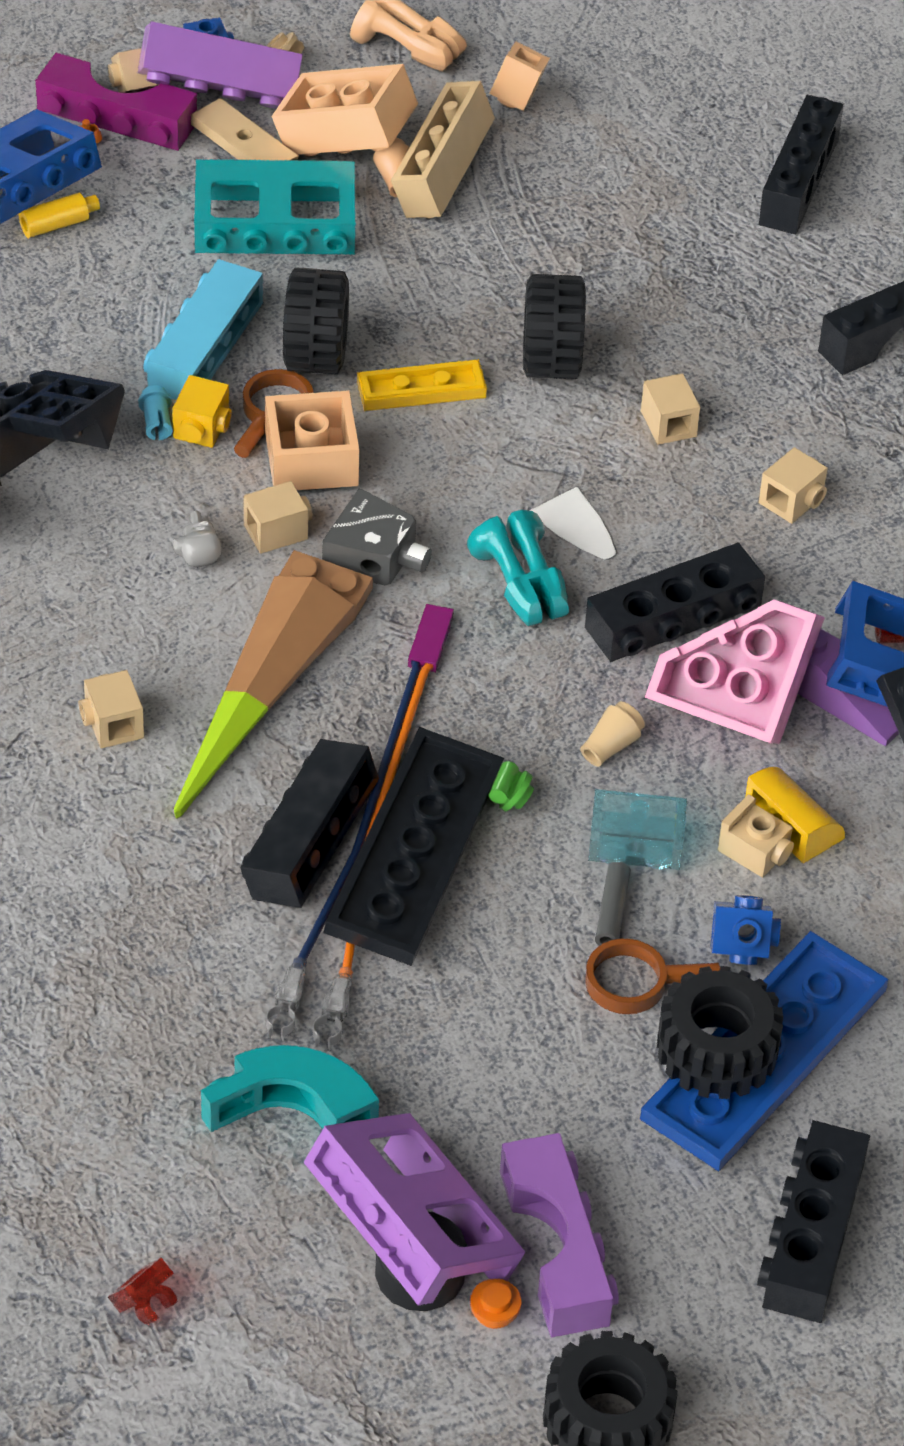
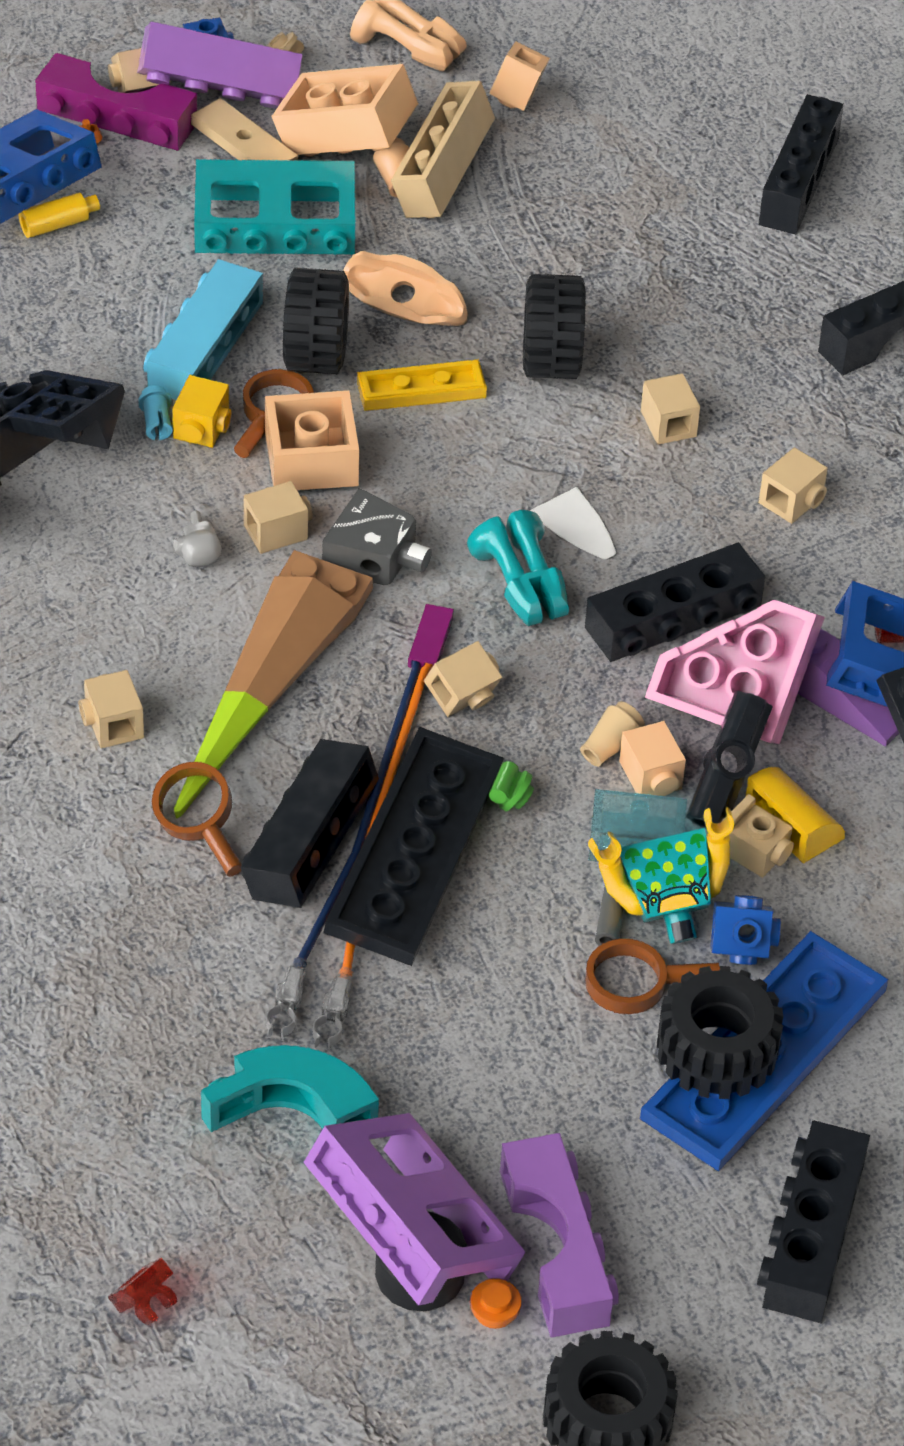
none -> dark orange piece [152,762,242,877]
none -> light nougat piece [343,251,467,326]
none -> tan brick [424,641,502,717]
none -> torso [588,807,734,944]
none -> light nougat brick [619,721,686,801]
none -> black piece [685,691,773,830]

